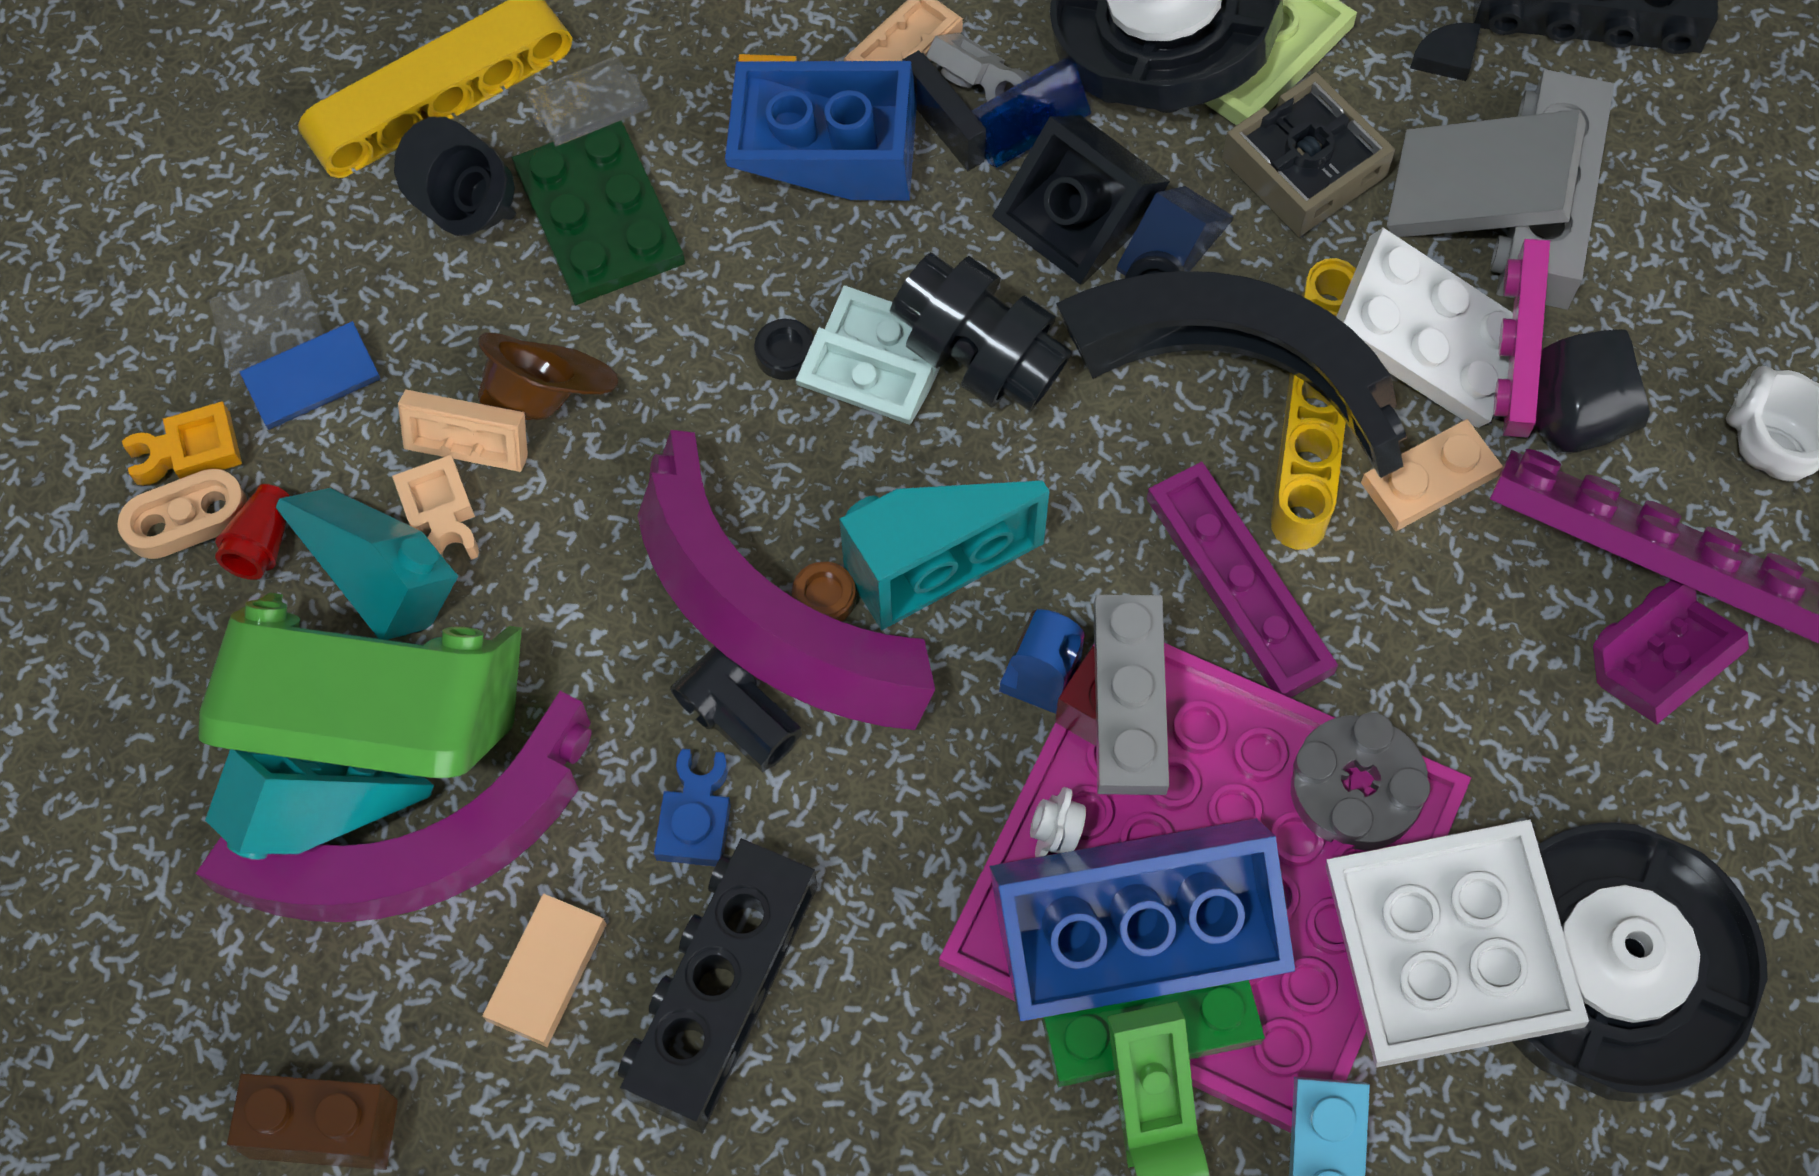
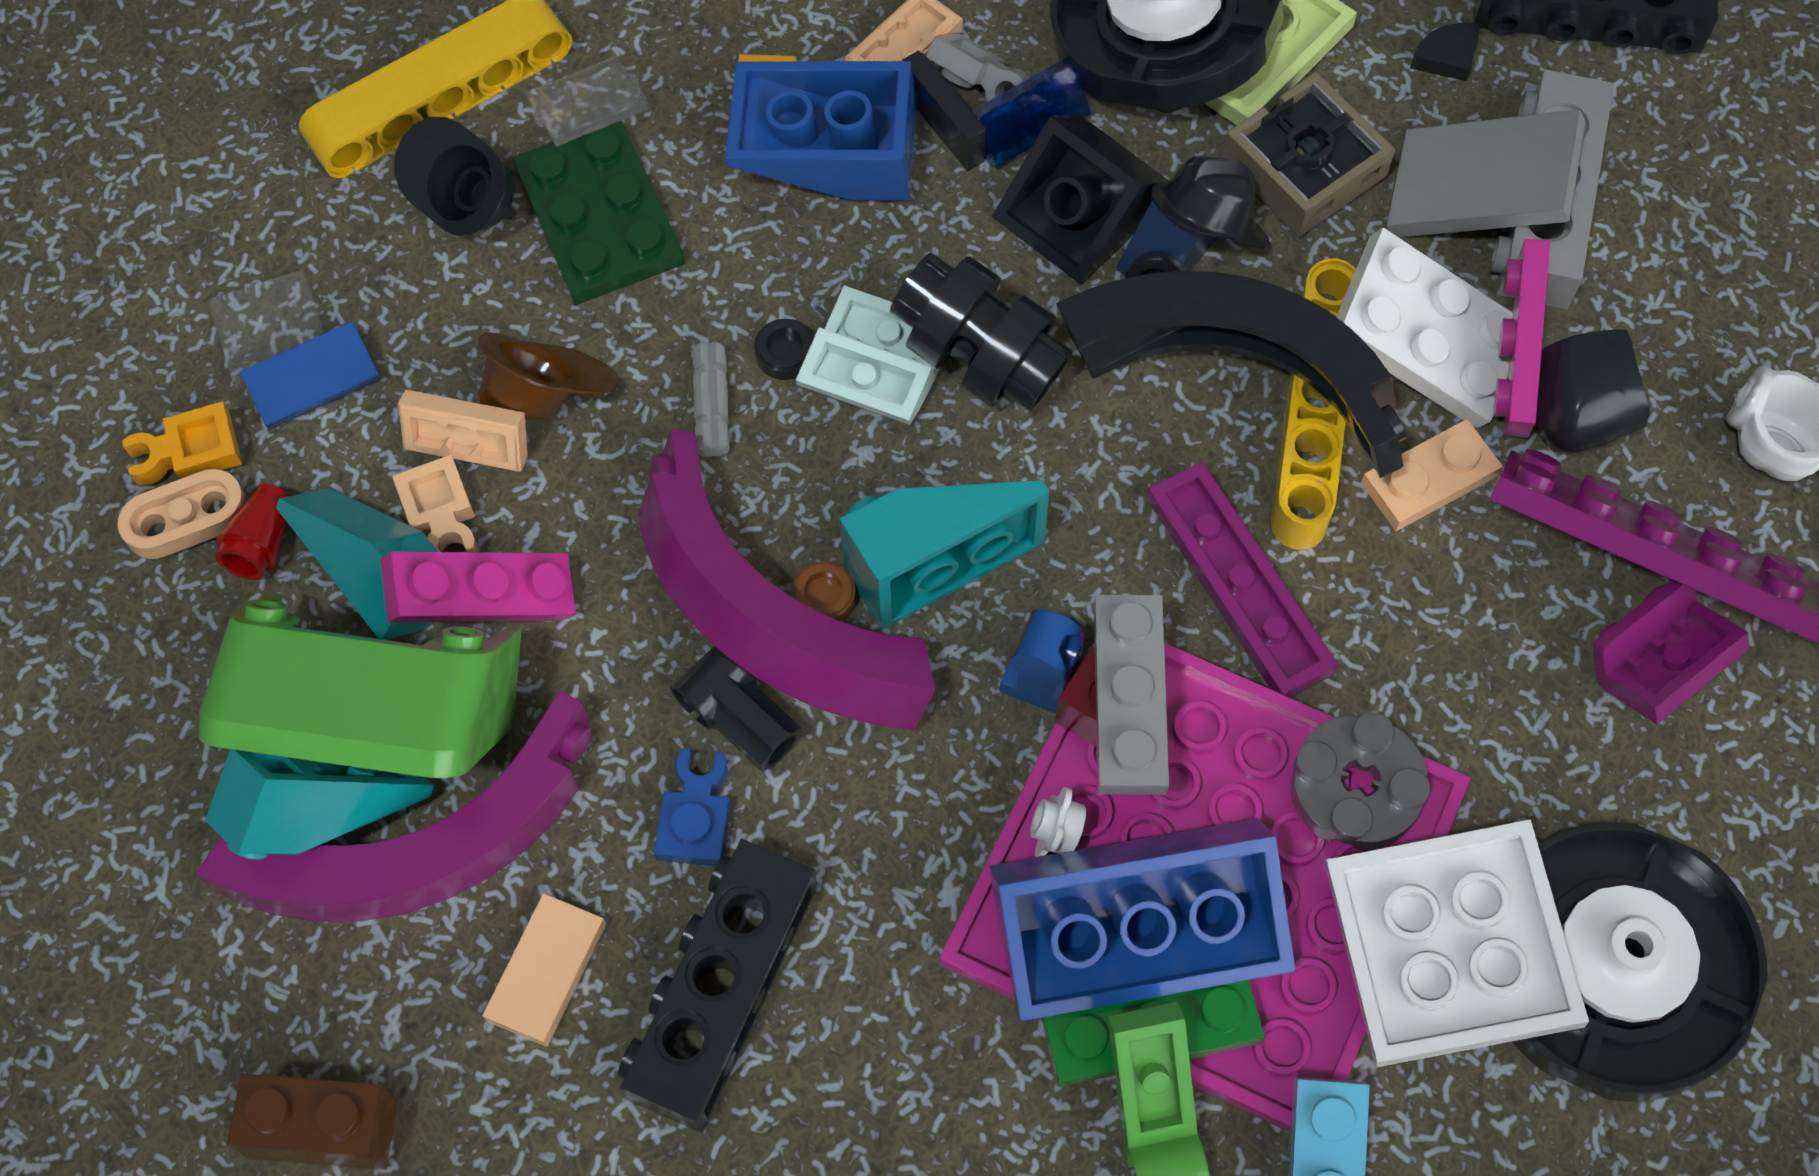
none -> dark pink plate [380,552,576,623]
none -> light grey axle [692,341,730,457]
none -> black piece [1151,155,1270,249]

